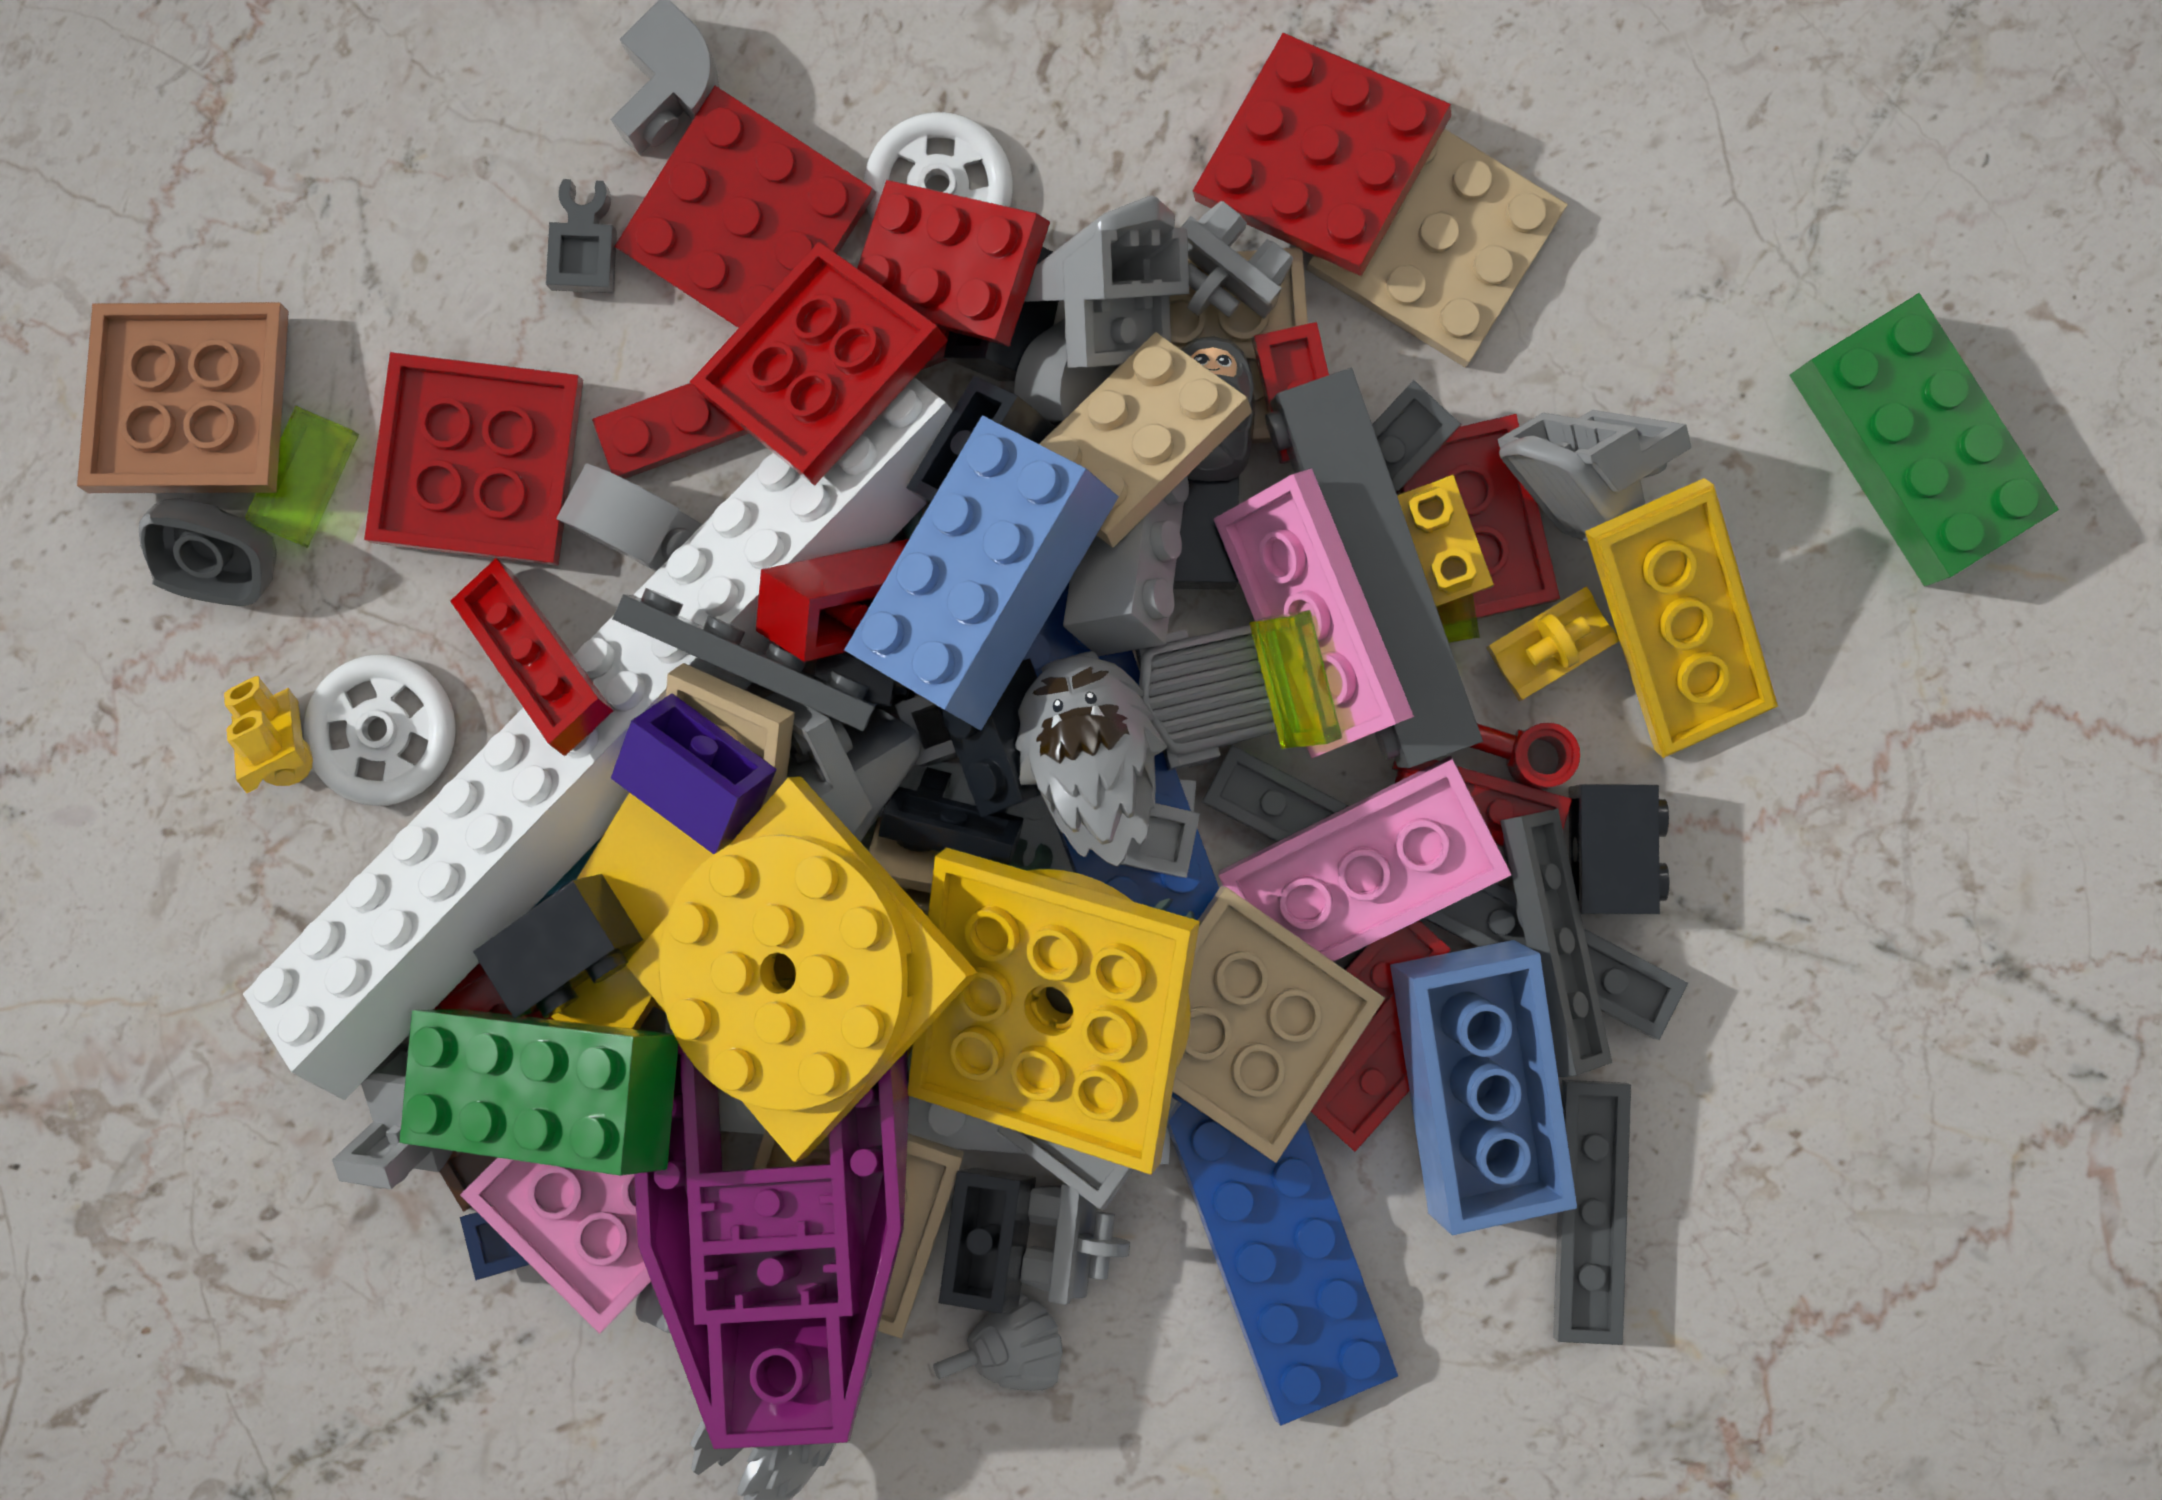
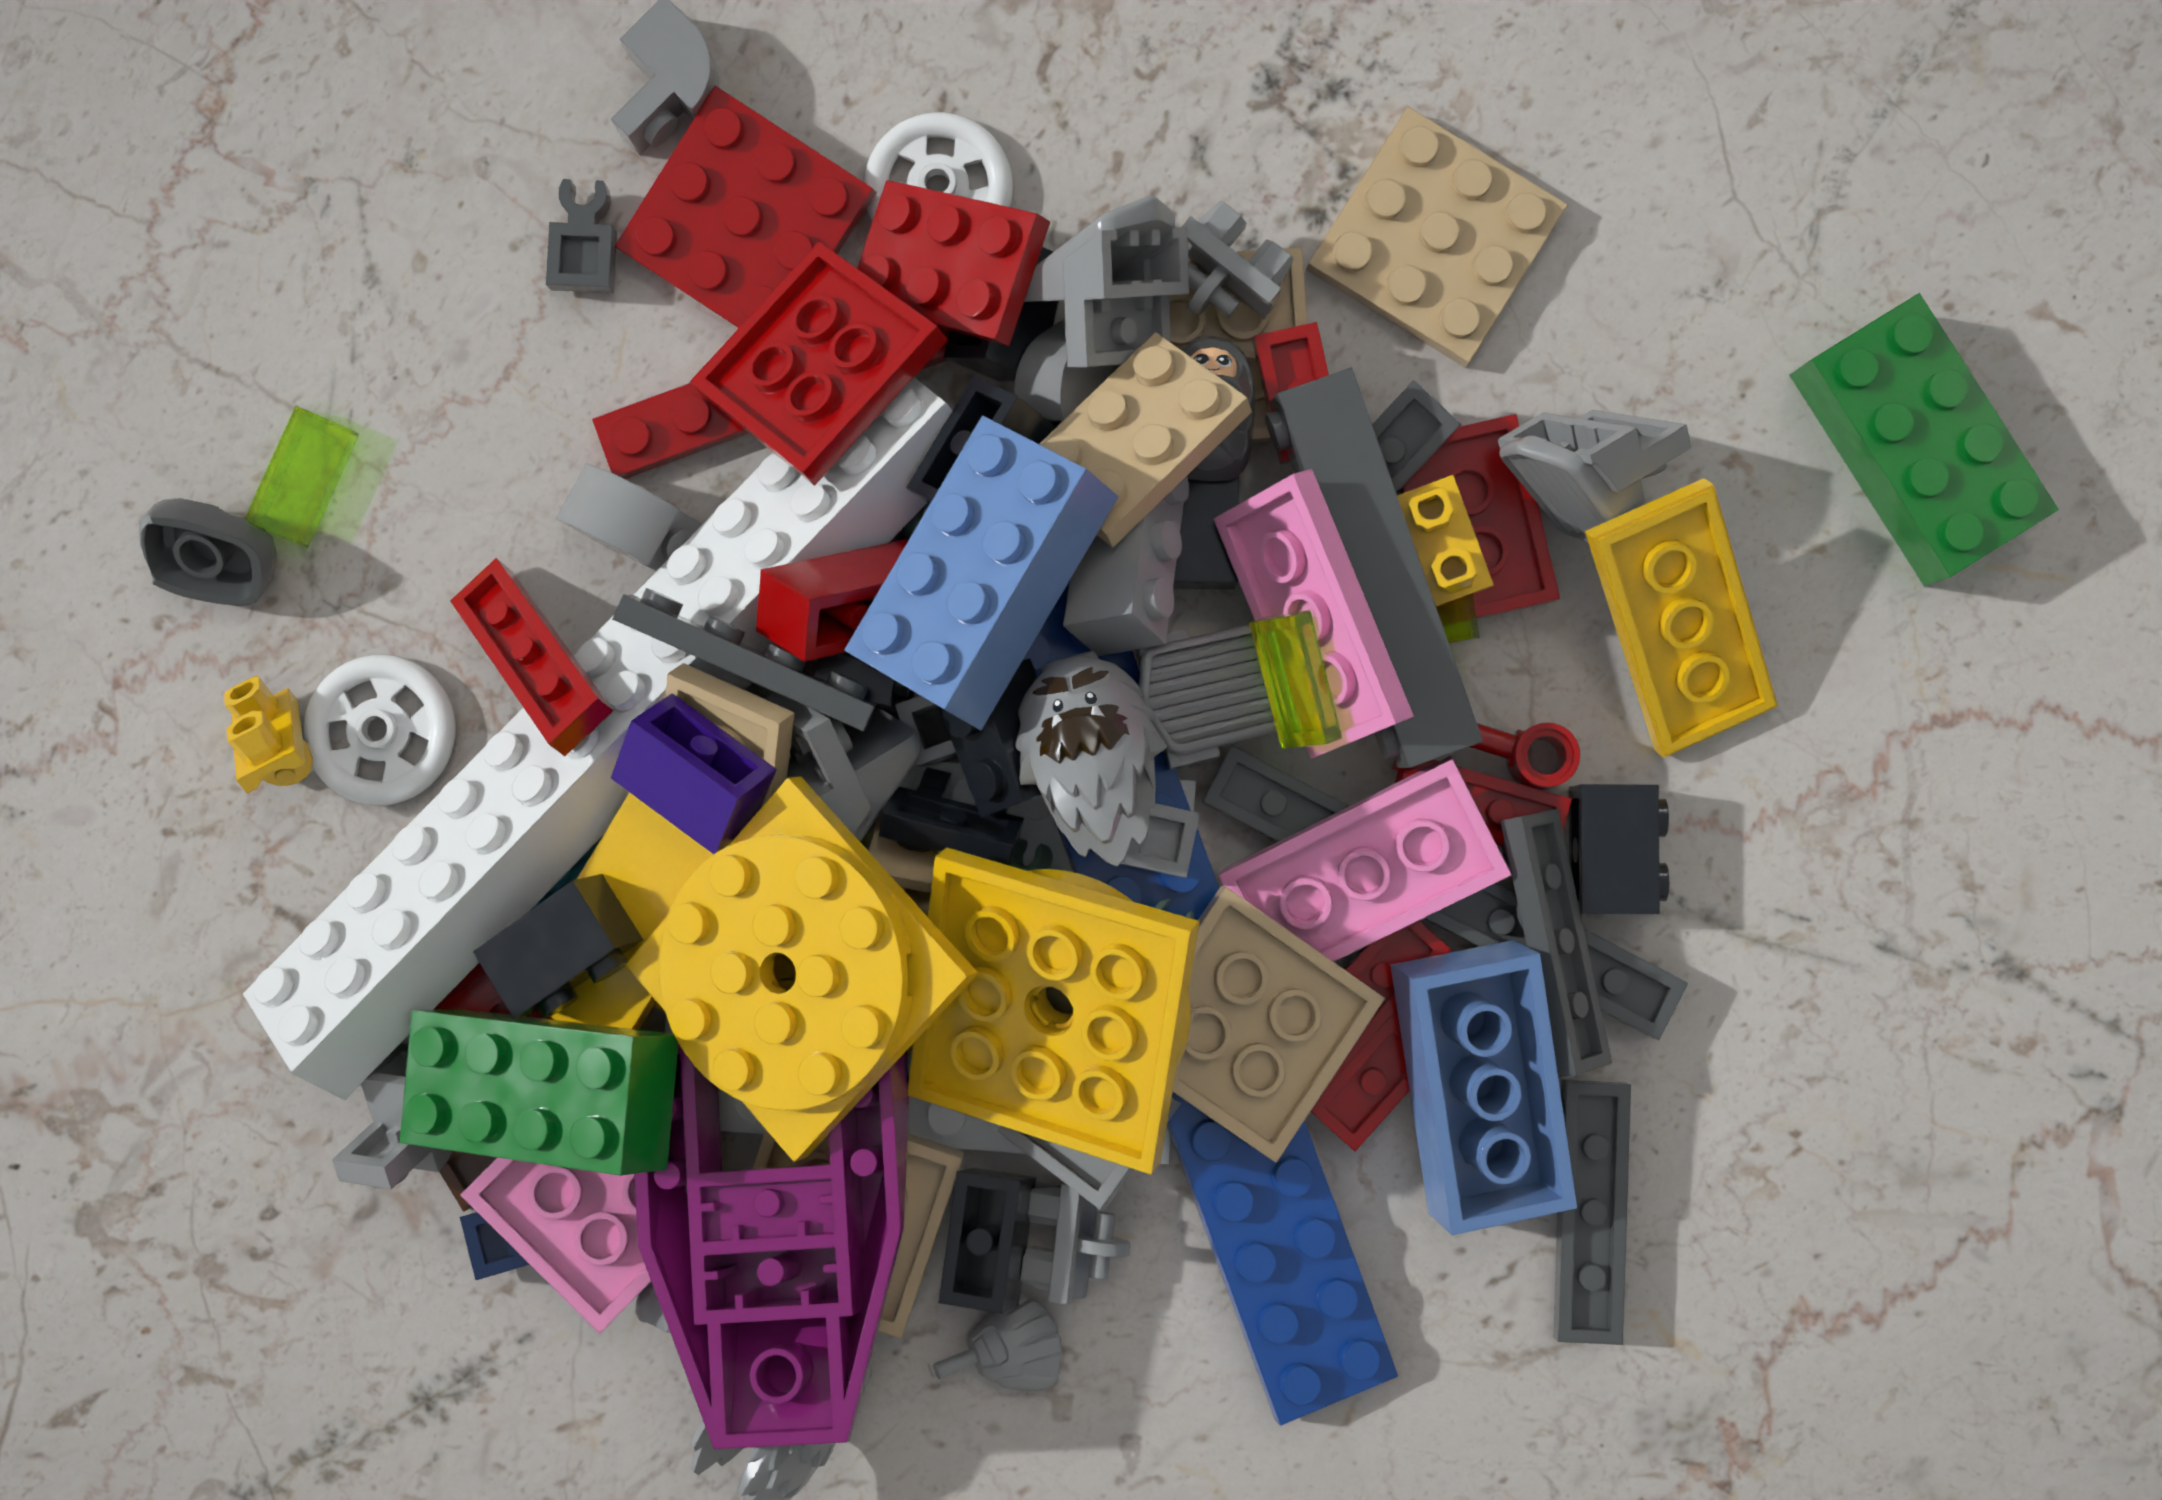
nougat plate [77,302,289,493] -> none
red plate [364,352,584,566] -> none
red plate [1192,33,1452,276] -> none
yellow hips [1486,586,1619,701] -> none

